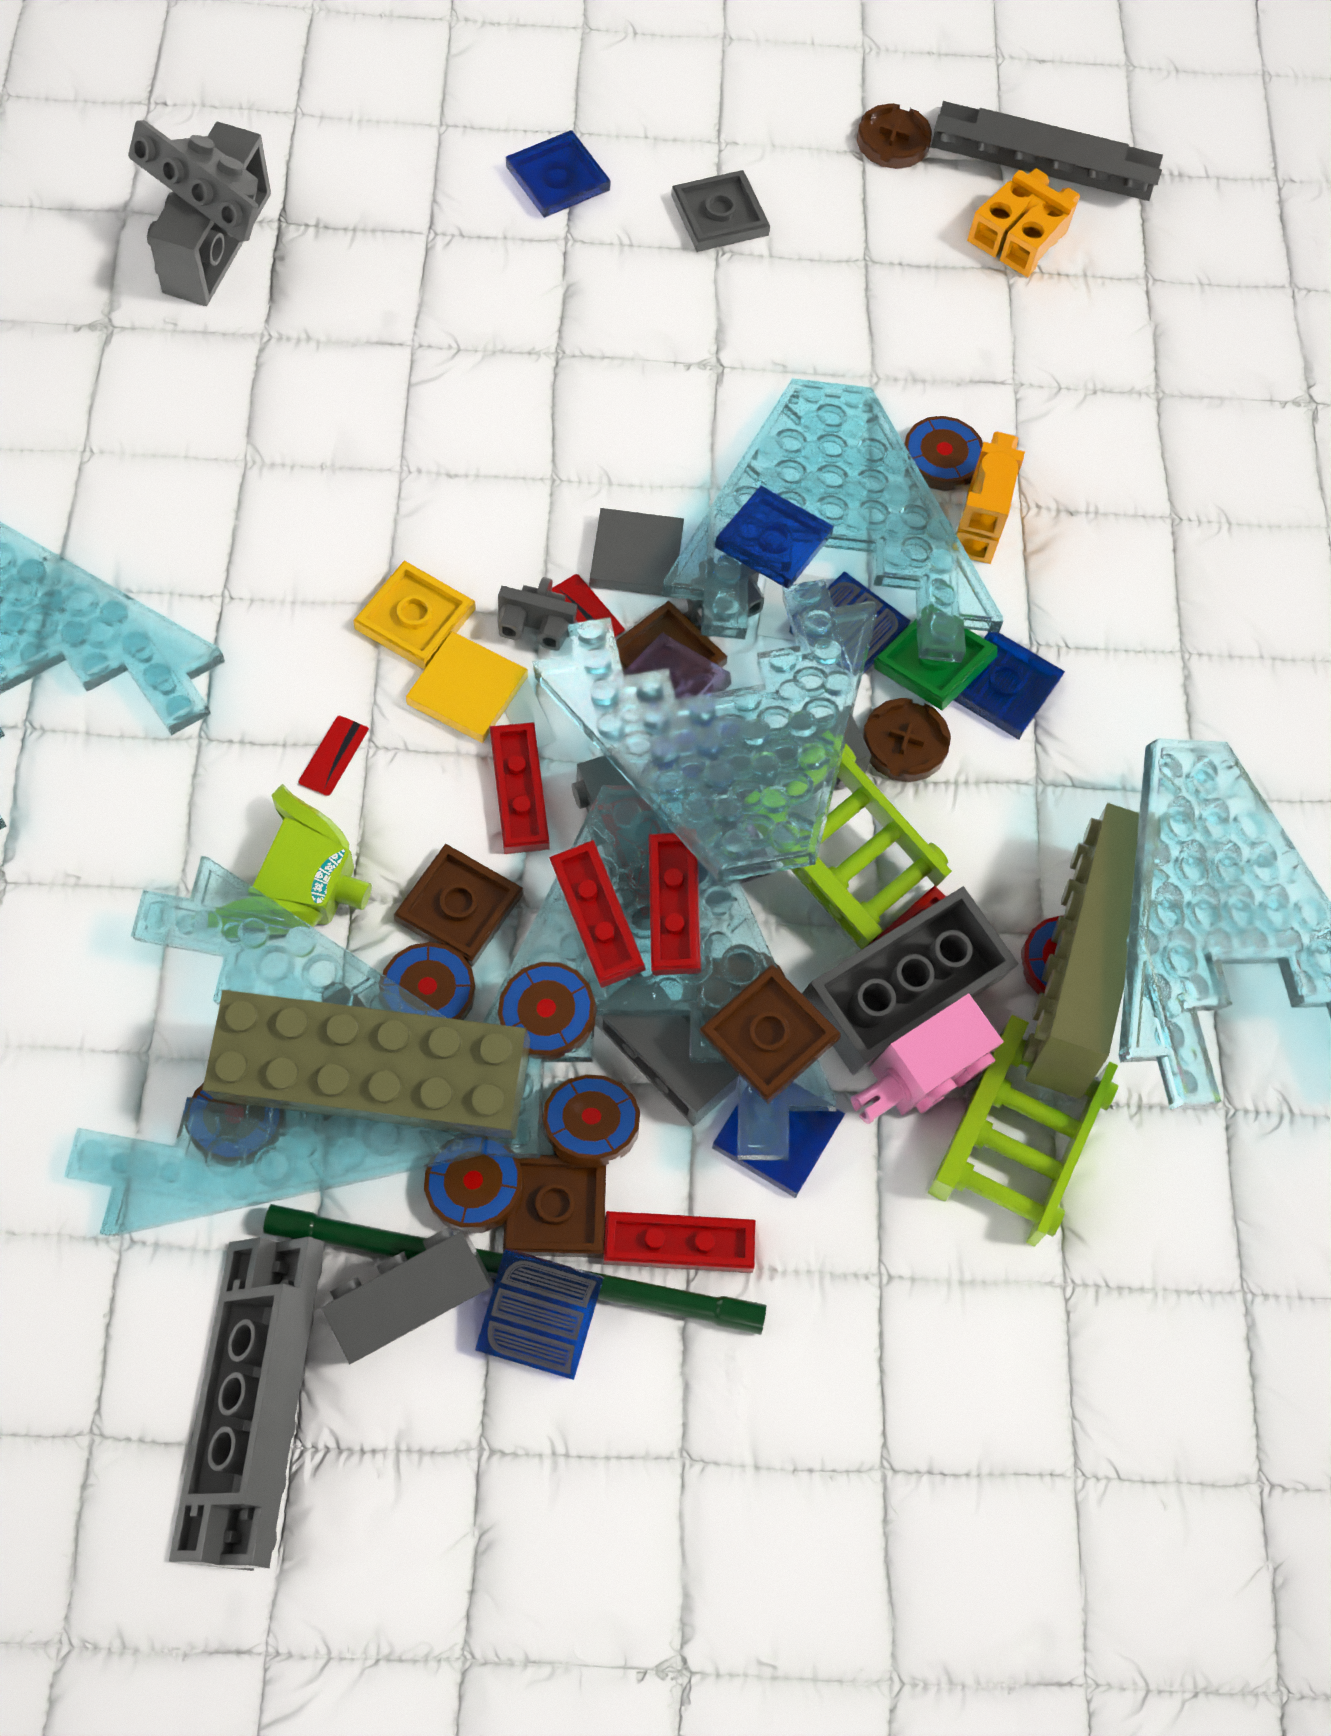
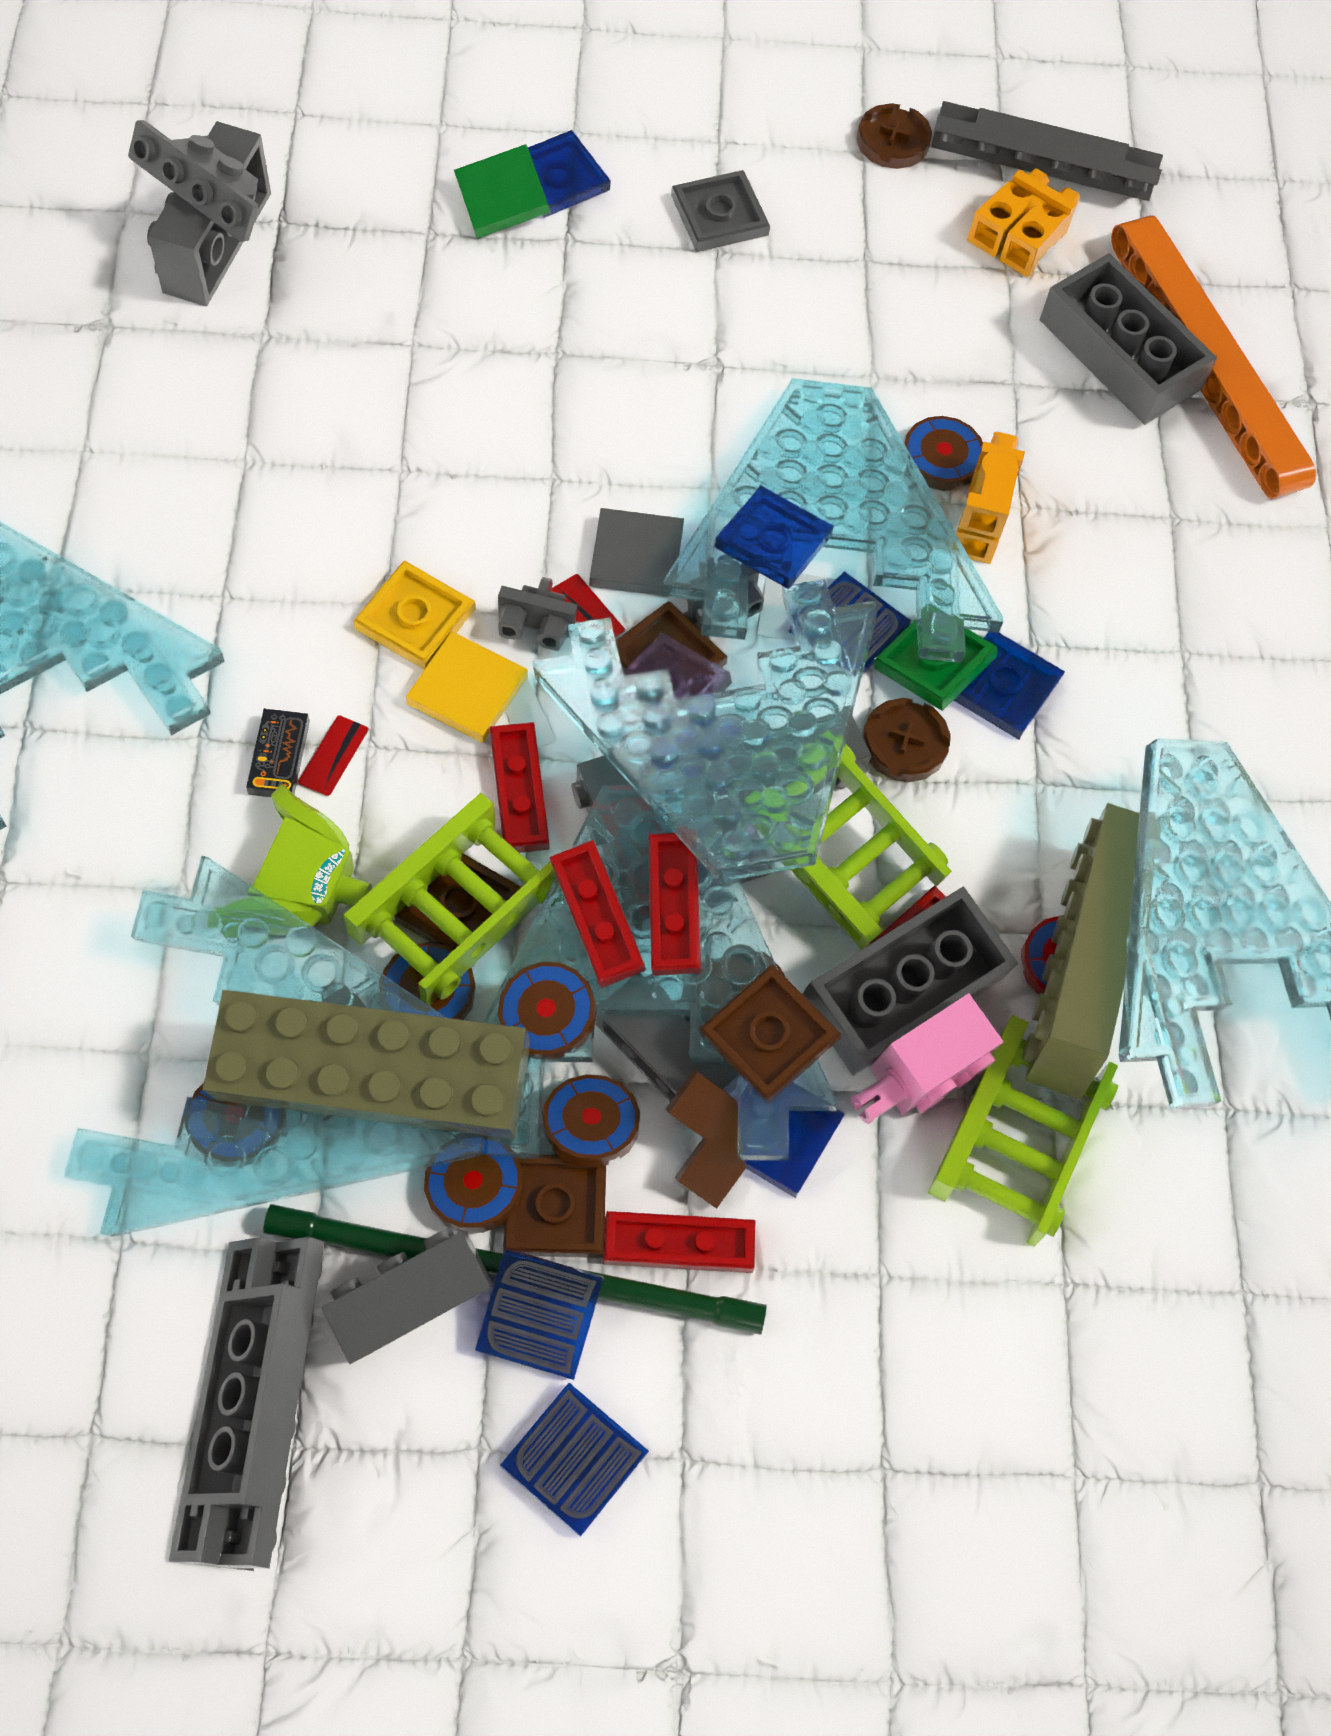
none -> black tile [246,708,310,797]
none -> lime fence [344,792,561,1007]
none -> green tile [454,144,551,239]
none -> tile [500,1383,649,1538]
none -> reddish brown tile [665,1069,746,1209]
none -> dark grey brick [1039,253,1217,425]
none -> orange beam [1111,215,1316,499]

